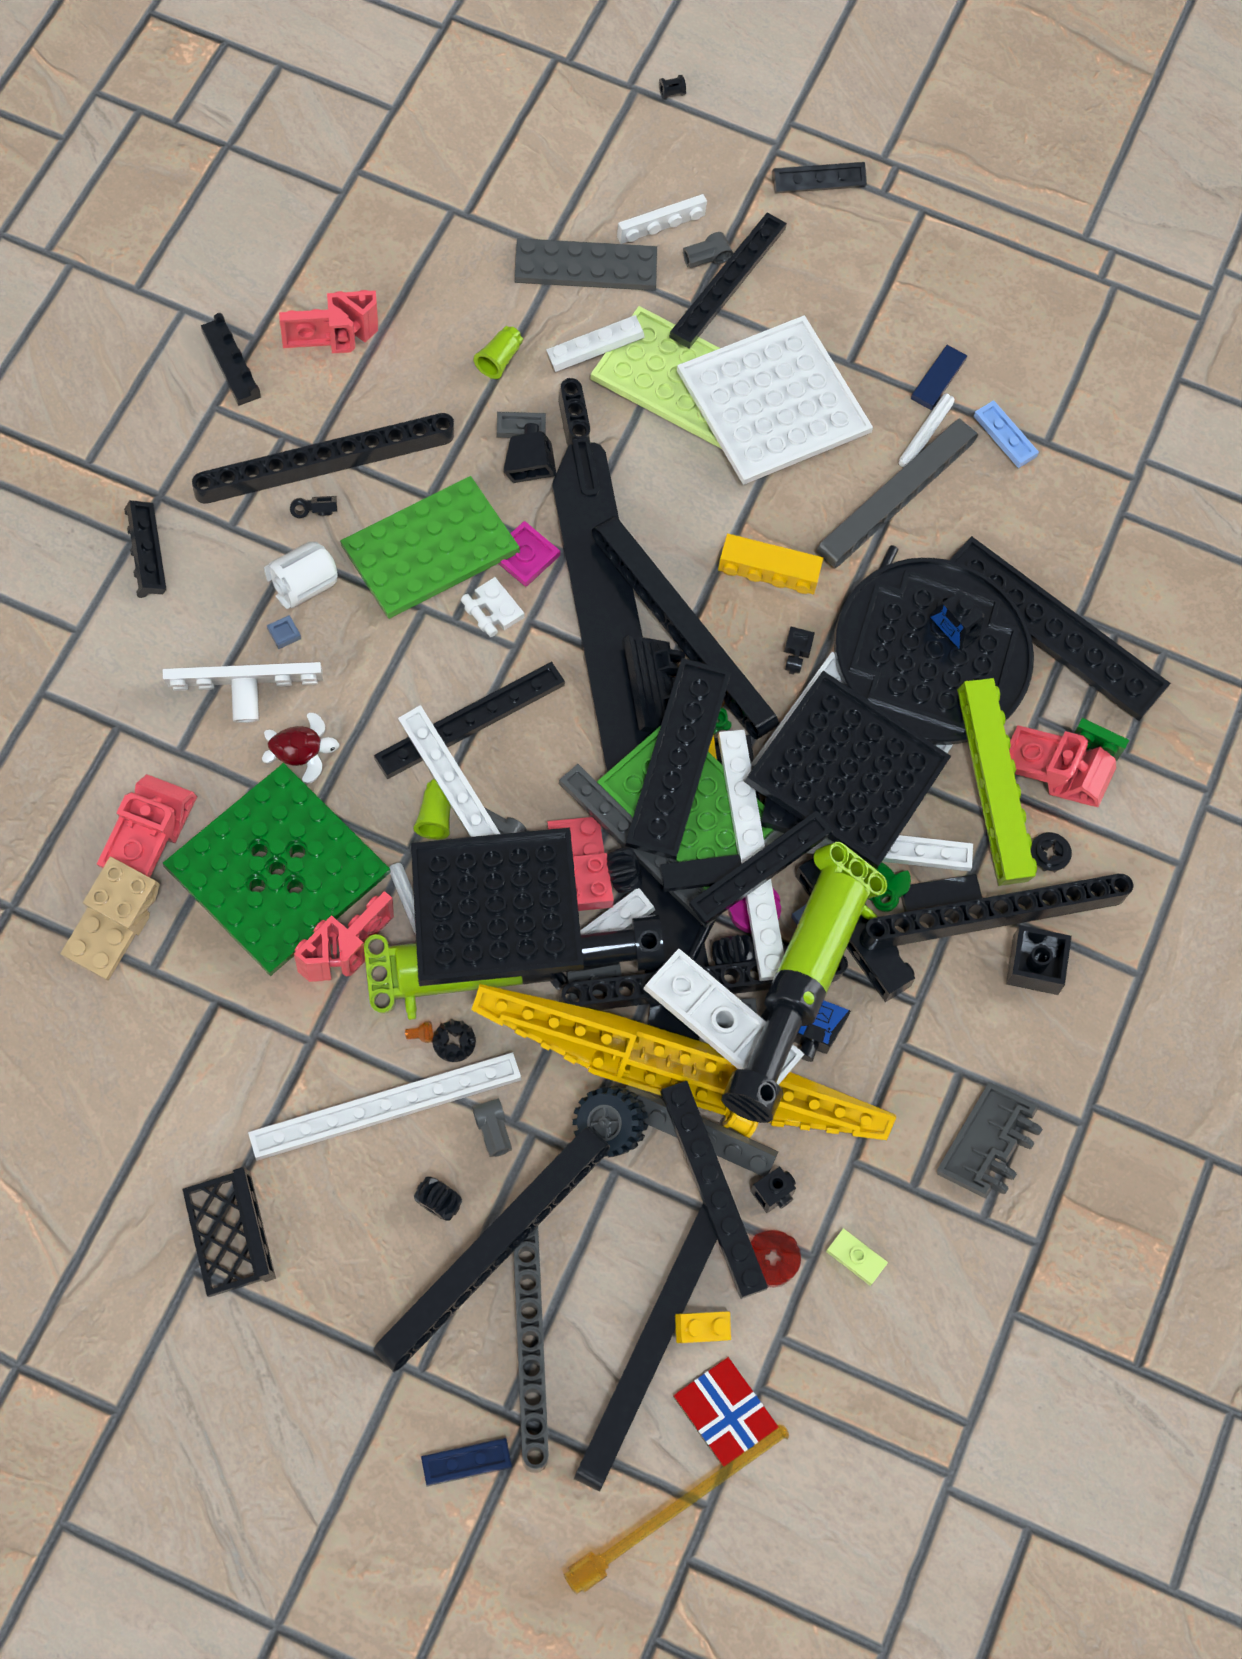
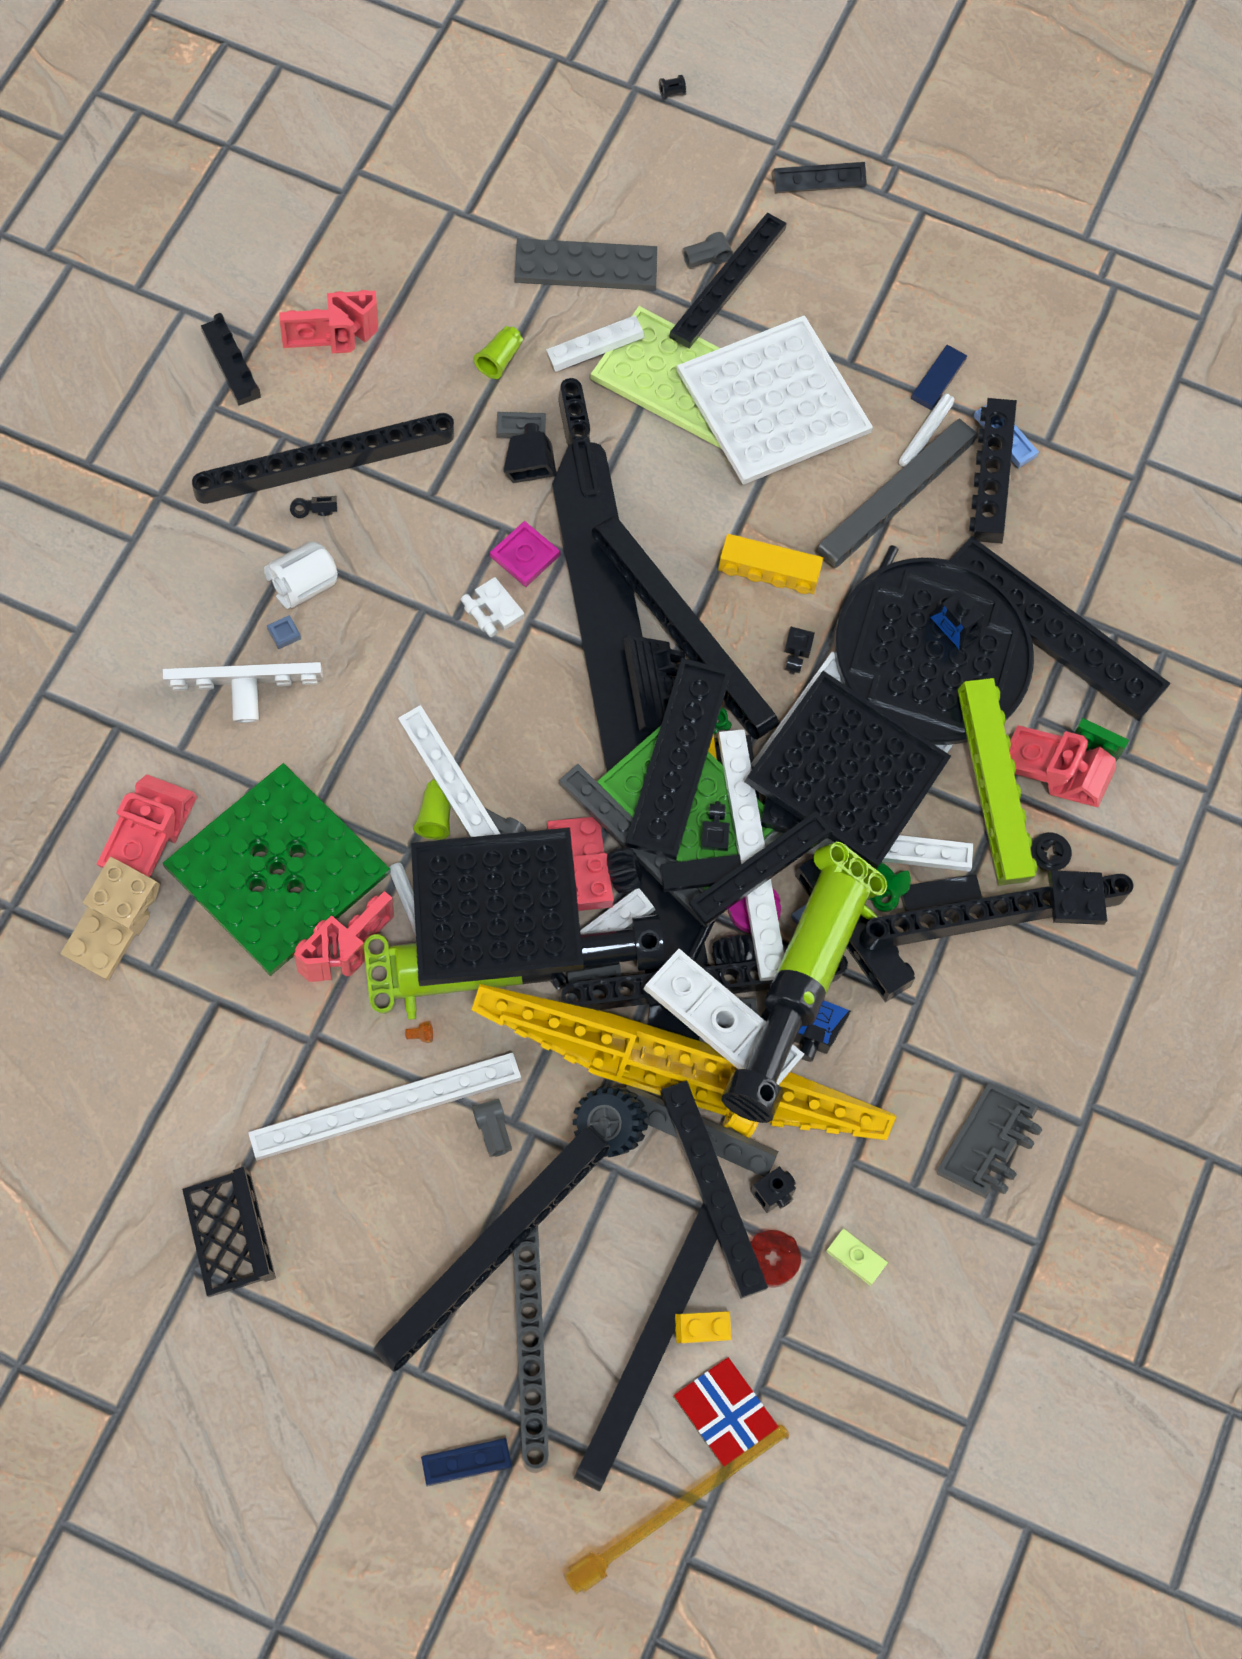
black hinge [124,500,166,598] -> none
animal [262,713,340,784] -> none
bright green plate [340,476,520,619] -> none
black plate [374,662,565,779] -> none
black gear [414,1177,462,1221] -> none
black gear [432,1019,476,1062] -> none
white plate [617,194,707,244] -> none
black brick [1006,925,1072,995] -> none
none -> black plate [701,801,730,851]
none -> black brick [969,398,1017,544]
none -> black plate [1048,870,1108,925]

